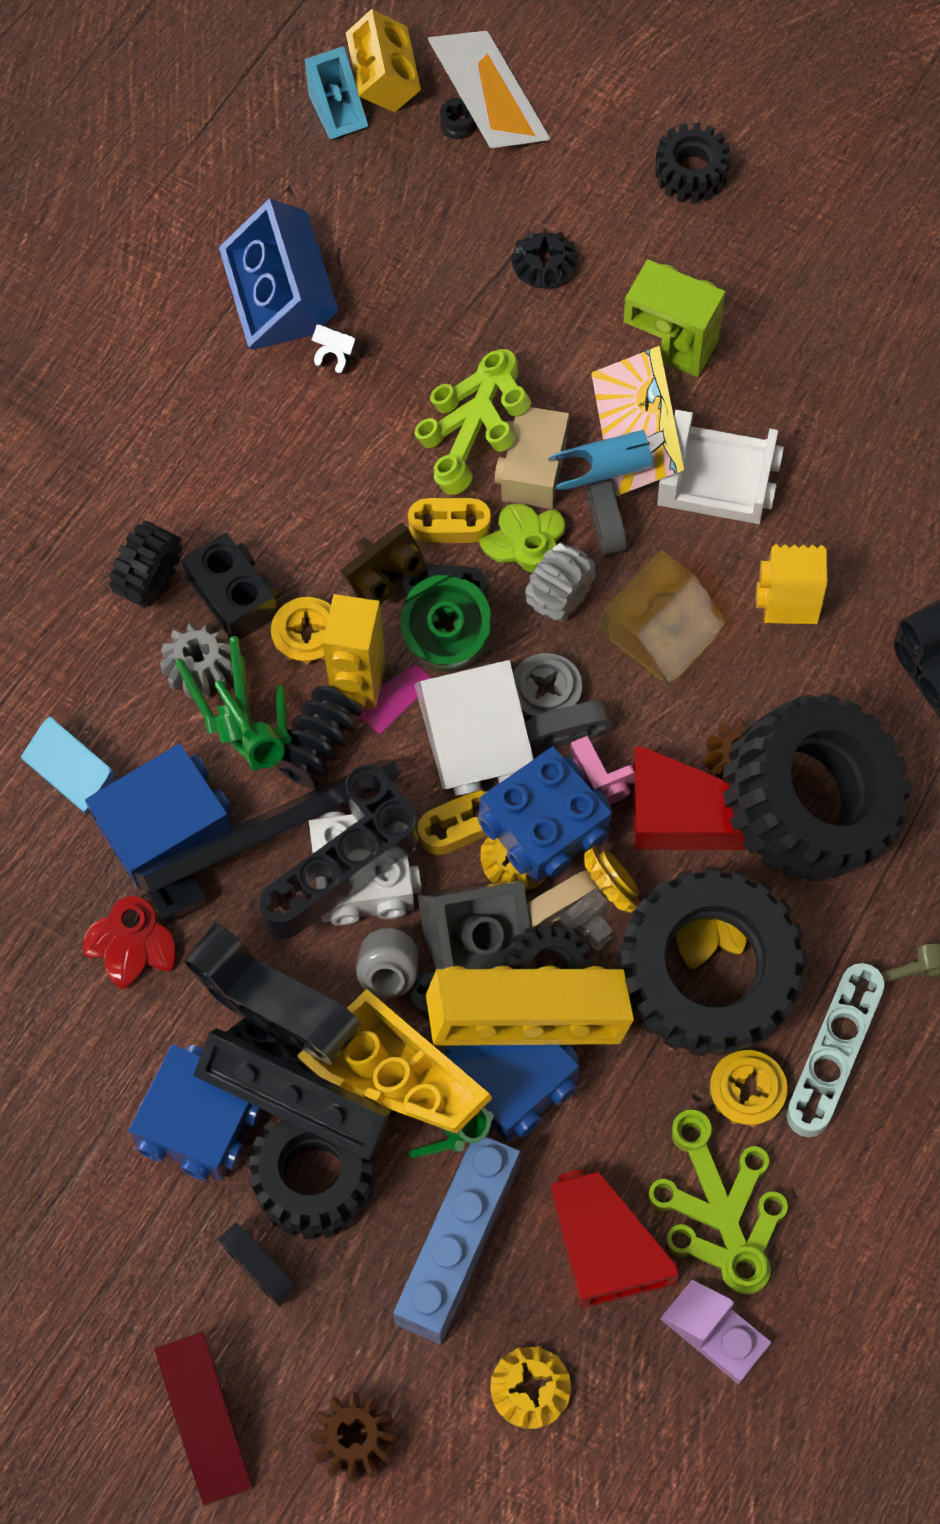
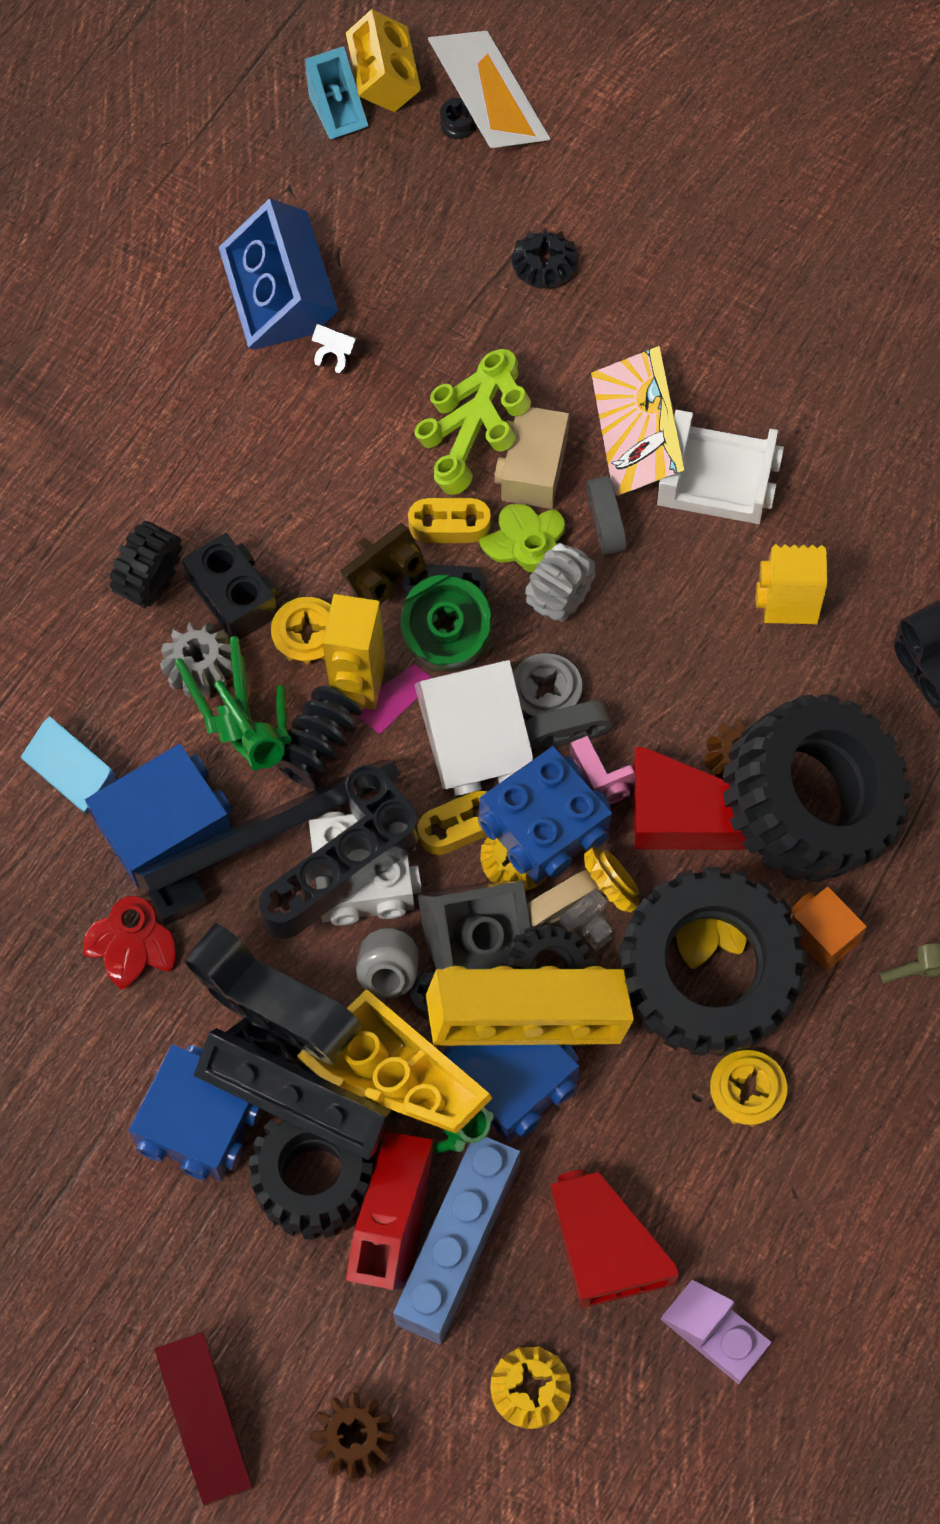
black beam [217,1222,298,1308] -> none
dark azure piece [548,429,653,490] -> none
clear yellow slope [601,550,727,686] -> none
lime brick [623,259,726,378] -> none
lime plant [648,1110,788,1295] -> none
black tyre [655,123,731,203] -> none
light aqua beam [786,963,884,1137] -> none
none -> red slope [345,1132,435,1290]
none -> orange brick [791,886,867,971]

